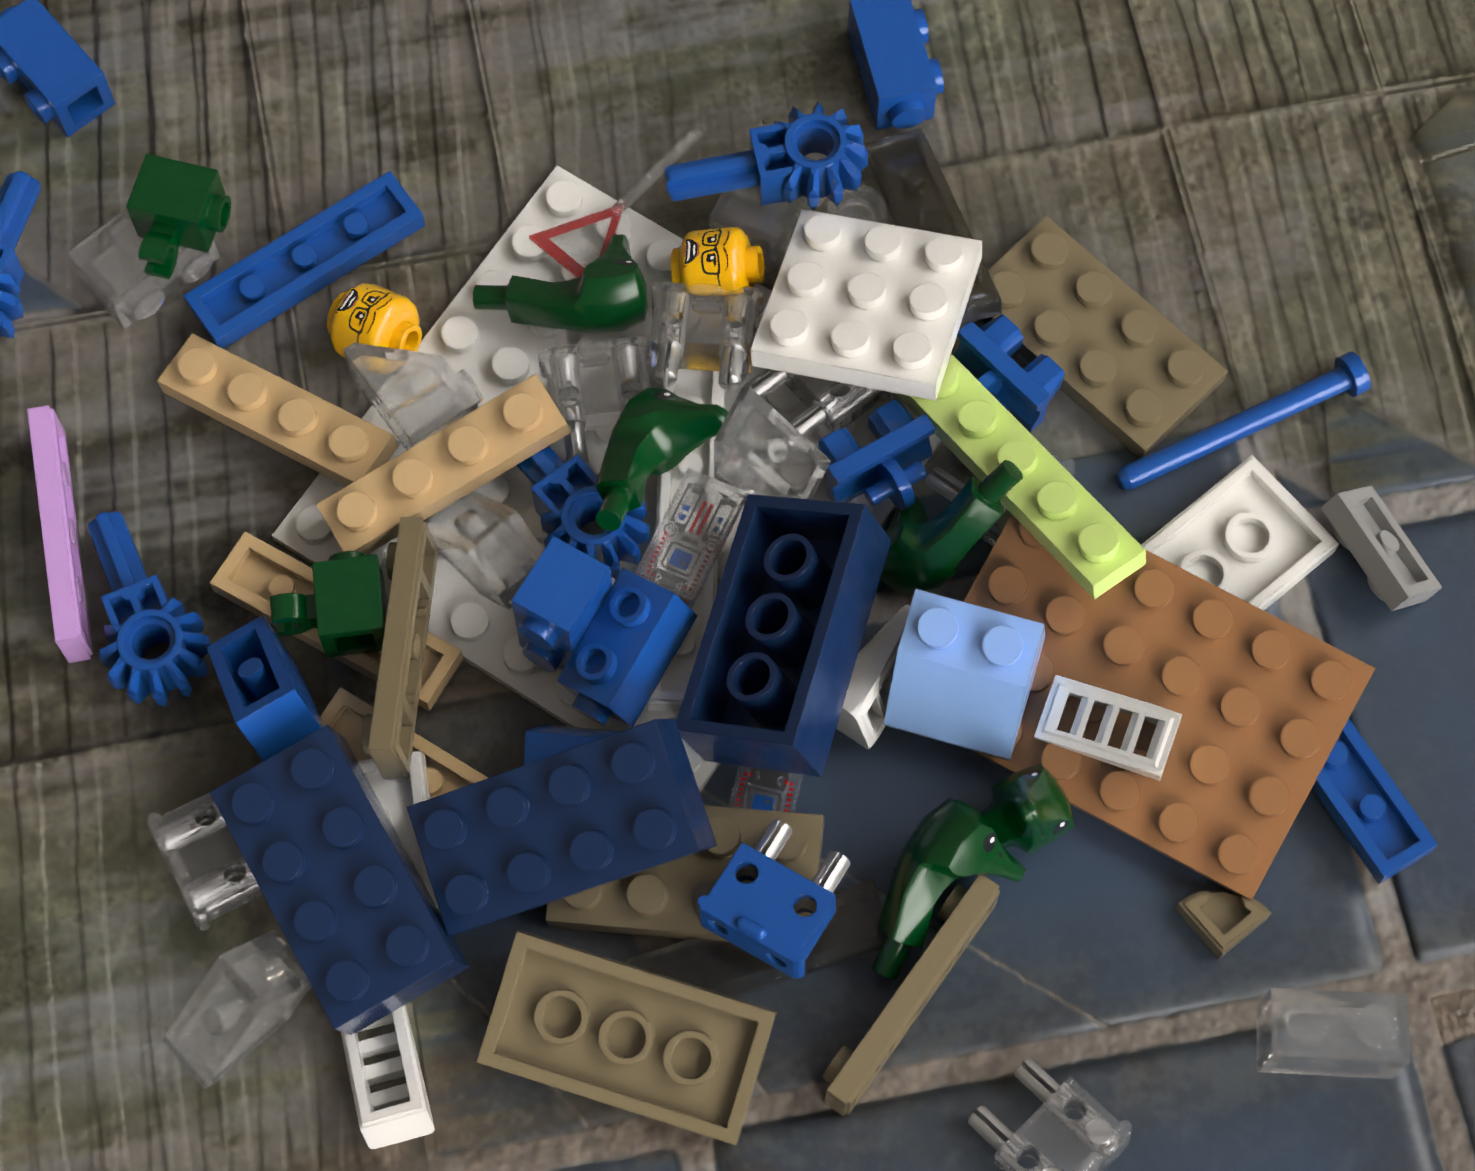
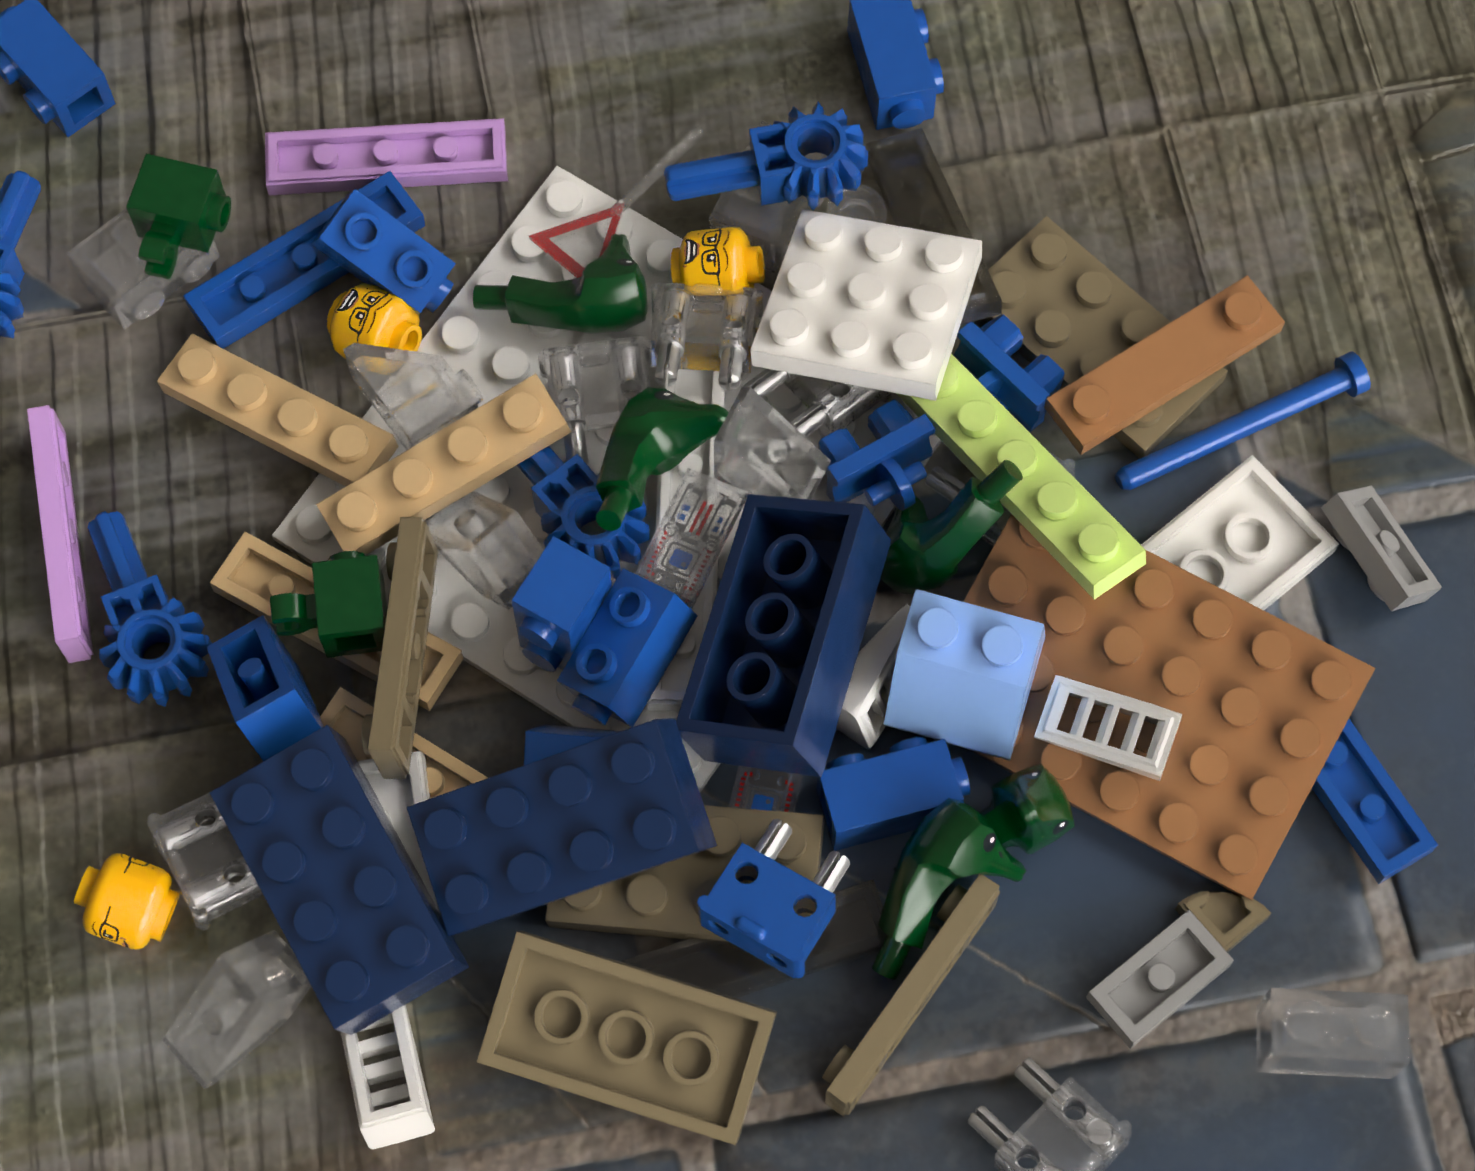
none -> yellow head [74,853,180,950]
none -> lavender tile [265,118,508,195]
none -> blue brick [312,189,456,315]
none -> blue brick [816,737,970,851]
none -> medium nougat plate [1044,275,1285,455]
none -> light grey plate [1086,910,1234,1049]

